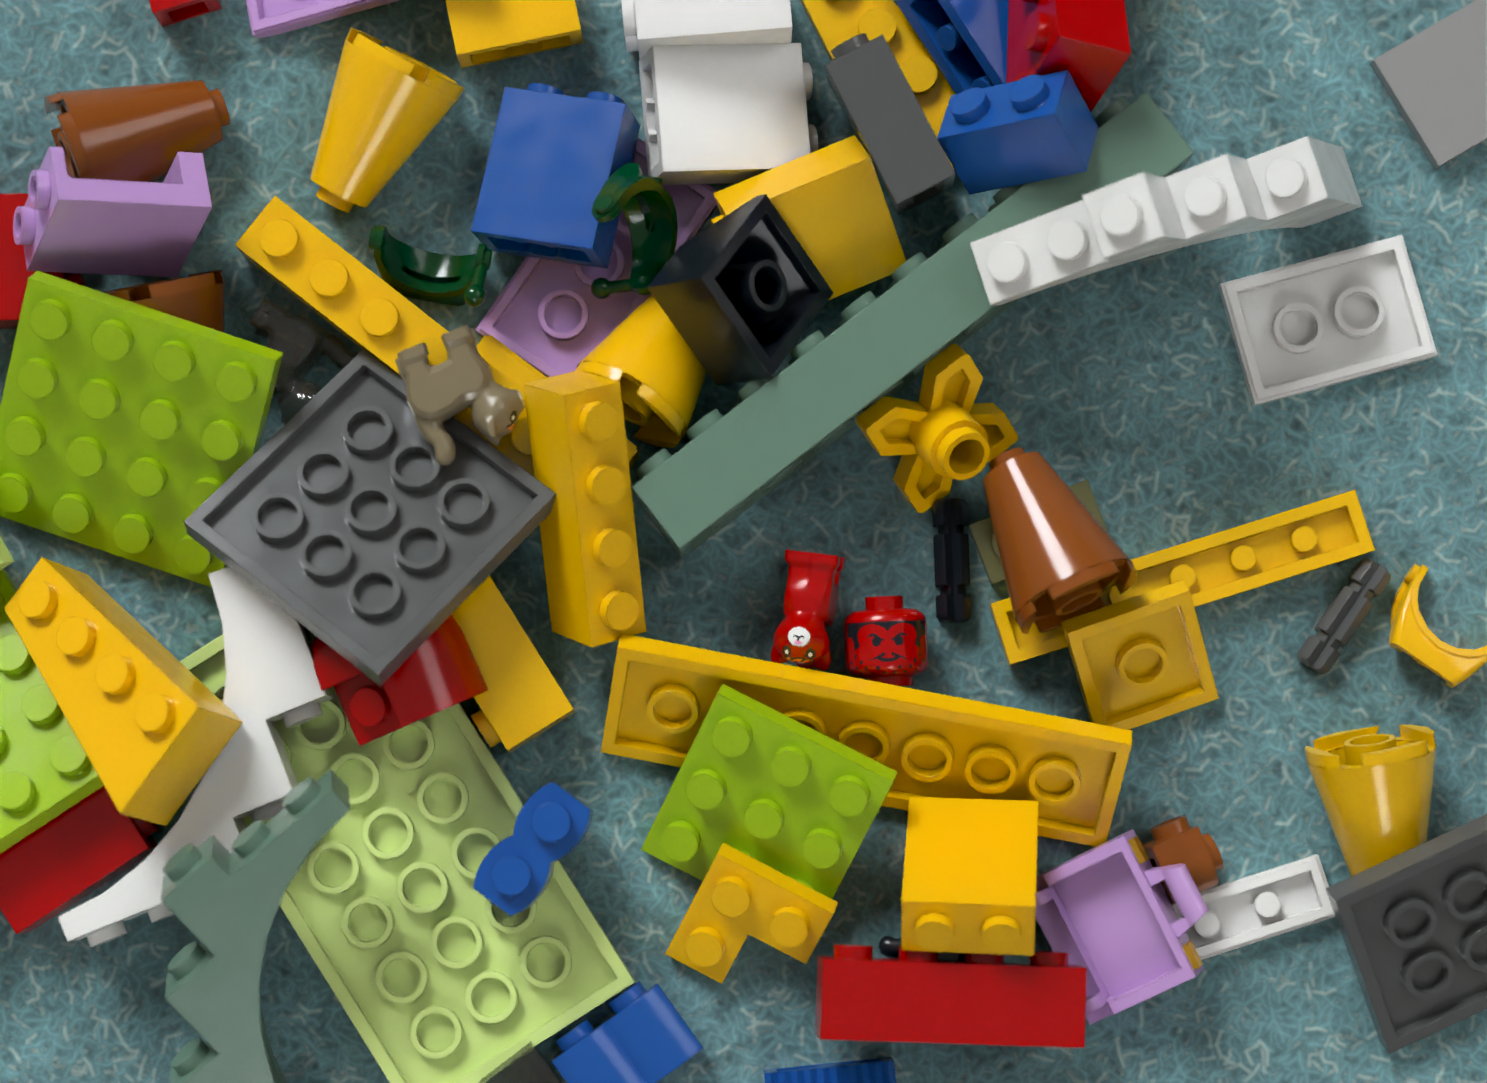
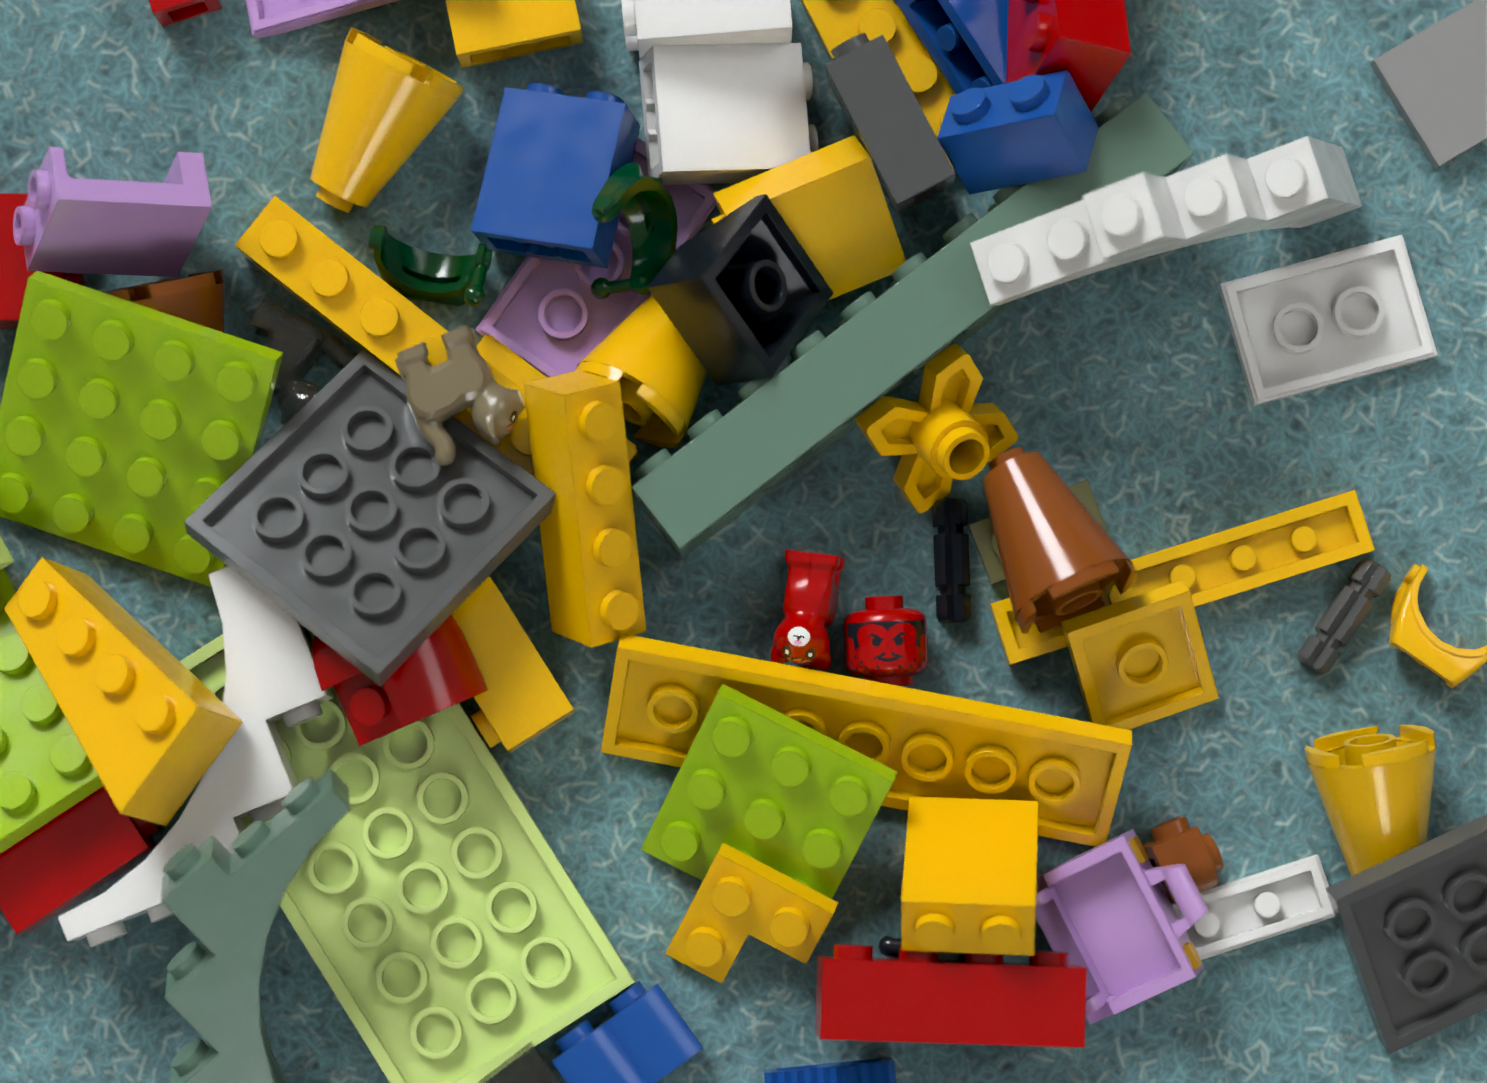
dark orange cone [44,80,230,182] -> none
blue brick [474,782,593,916] -> none

